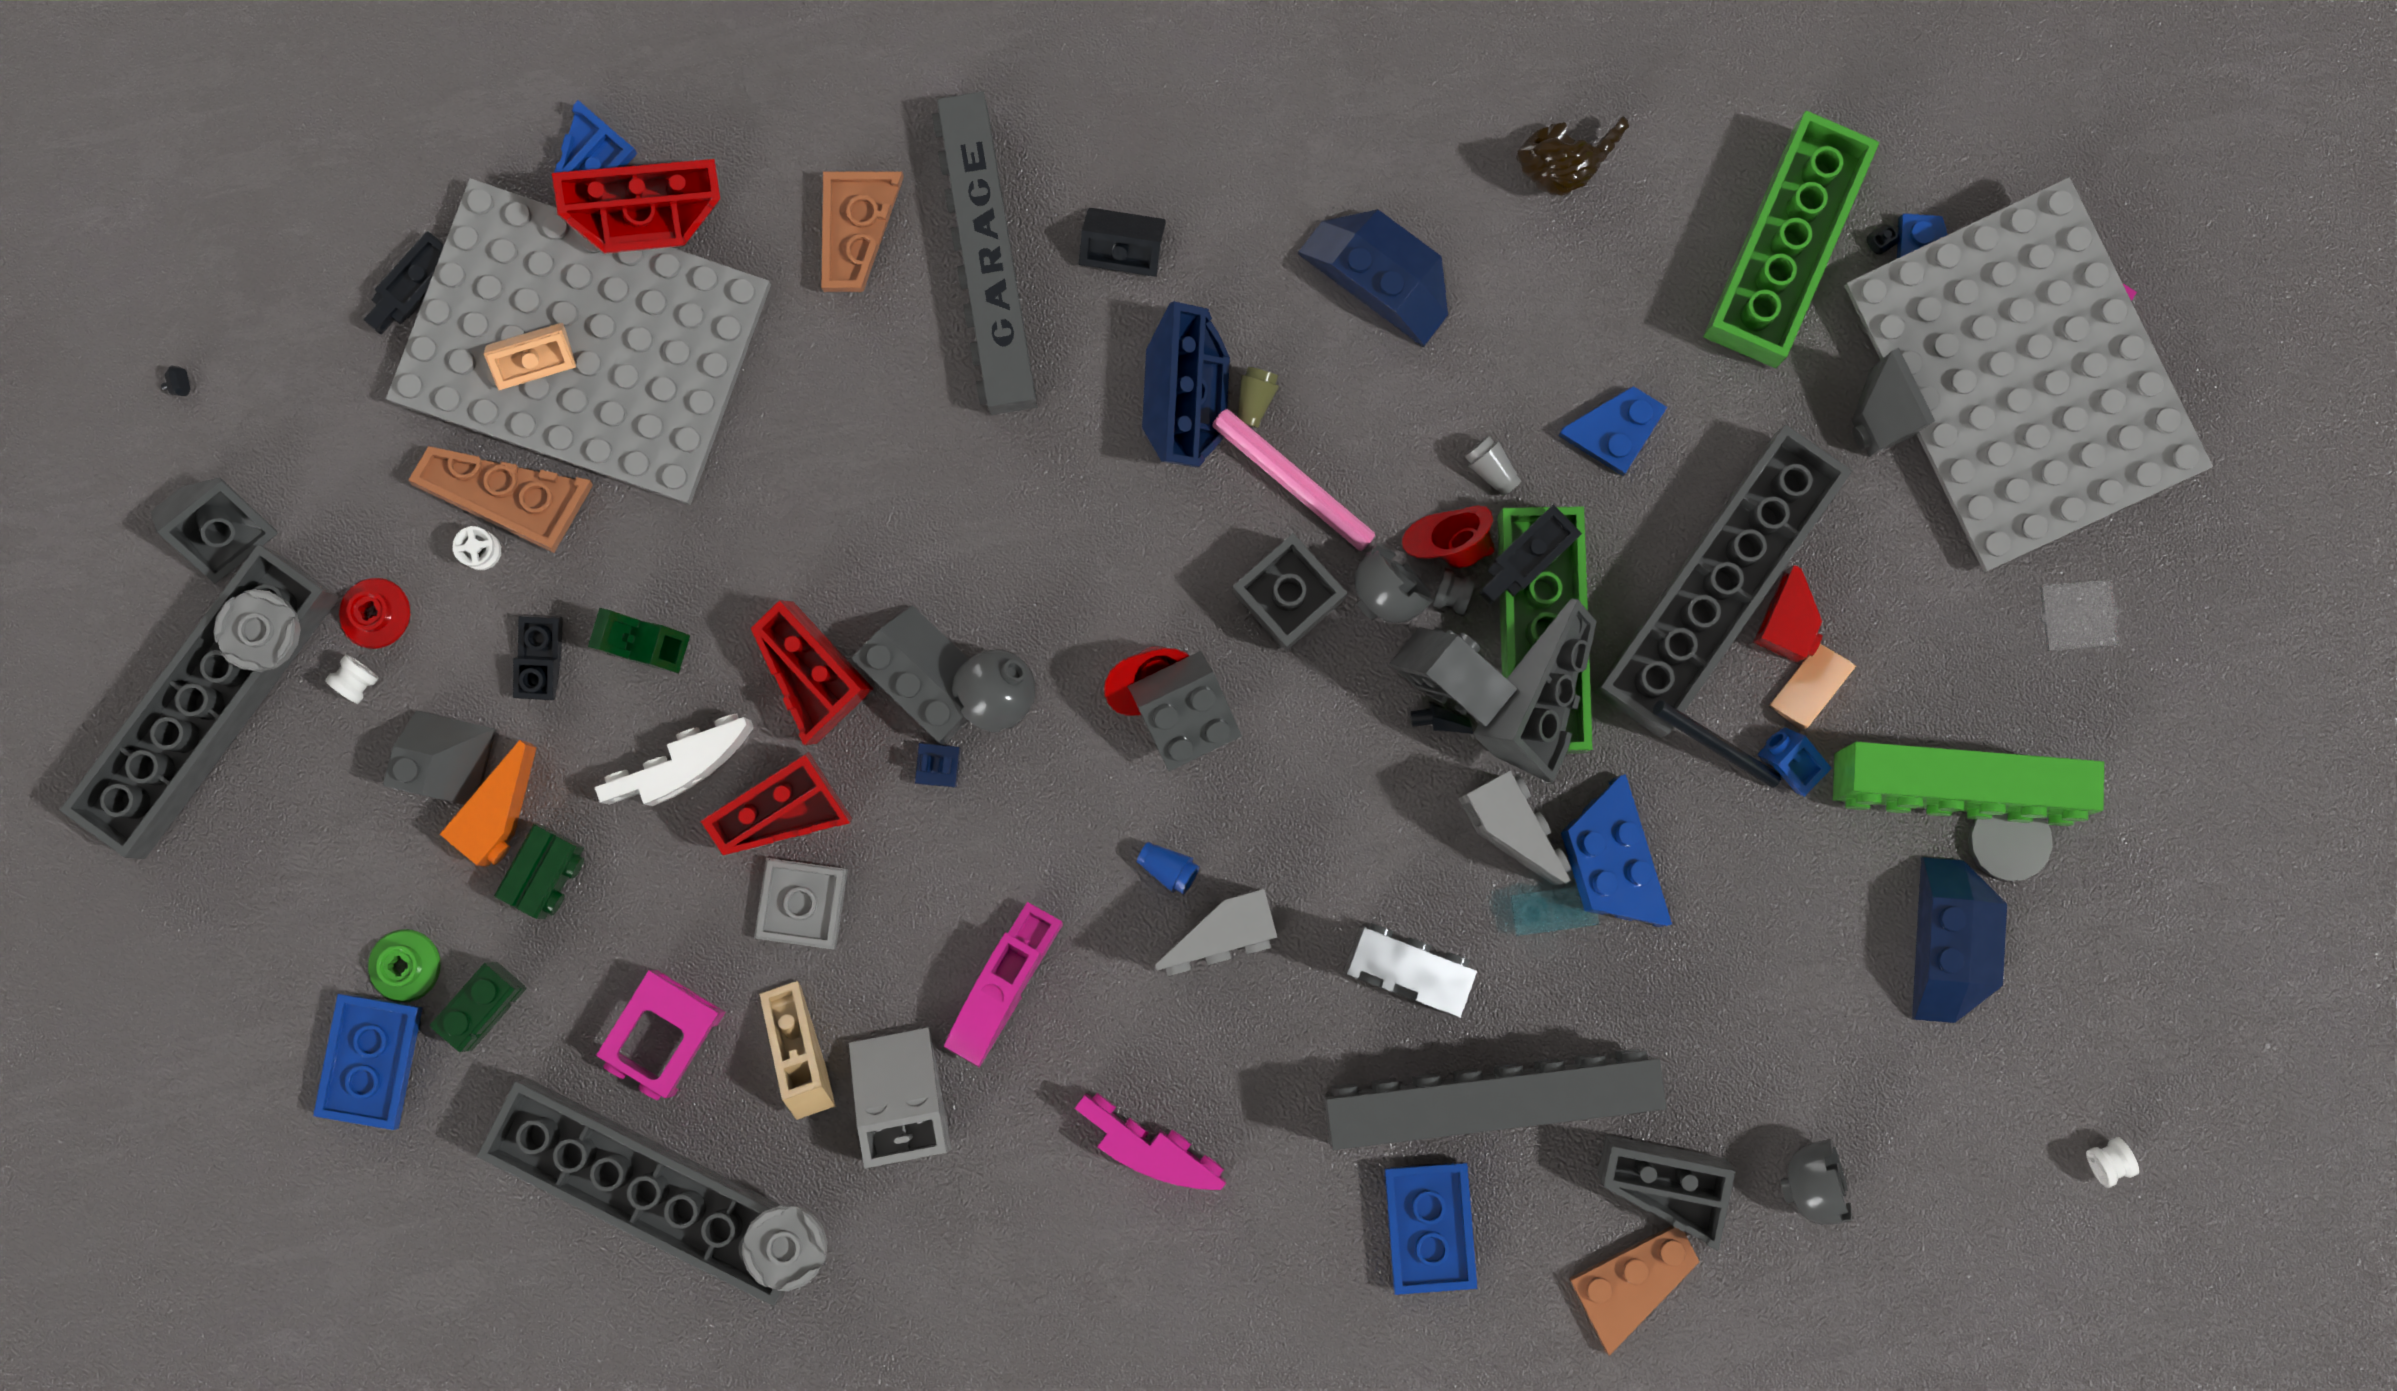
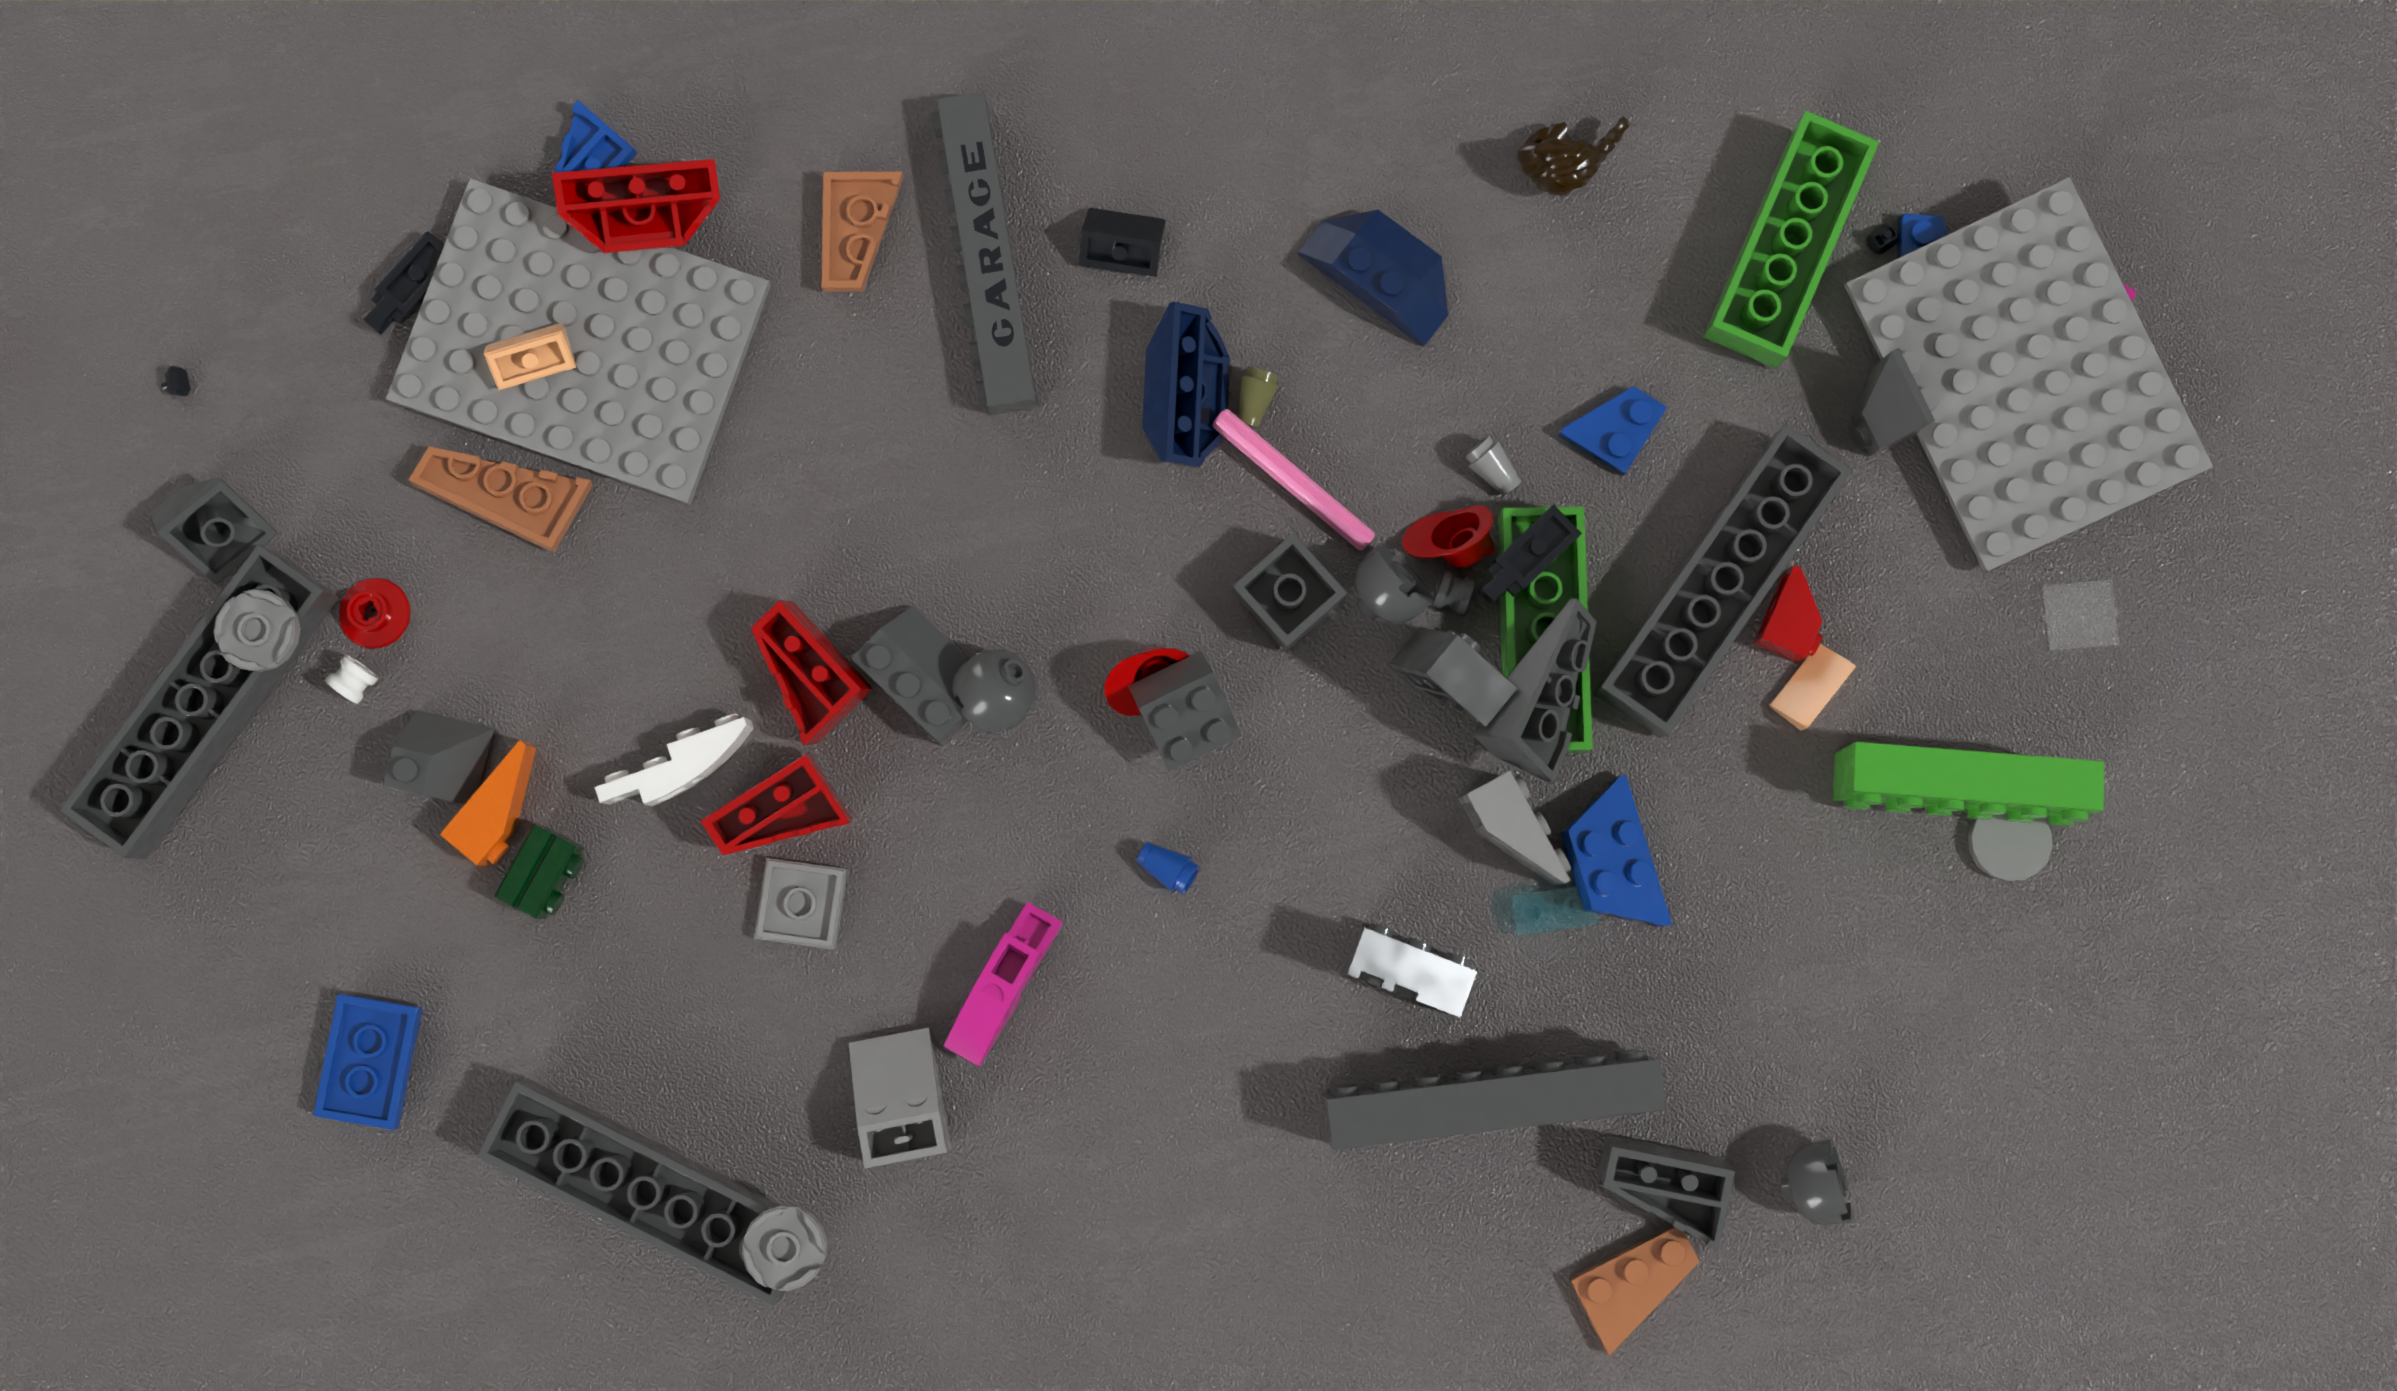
bright green piece [368,929,441,1002] -> none
dark green brick [429,962,527,1052] -> none
white wheel [453,526,501,570] -> none
black slope [513,615,563,700] -> none
dark green brick [588,608,690,674] -> none
dark pink window [596,970,726,1100] -> none
tan slope [759,981,836,1120] -> none
dark blue tile [915,743,961,788] -> none
dark pink slope [1074,1092,1226,1190] -> none
light grey slope [1155,889,1277,976] -> none
blue plate [1384,1162,1478,1295] -> none
black bar [1410,701,1474,734] -> none
black bar [1653,700,1781,788] -> none
blue bracket [1758,727,1832,797] -> none
dark blue wedge [1912,857,2007,1023] -> none
white wheel [2086,1137,2139,1188] -> none

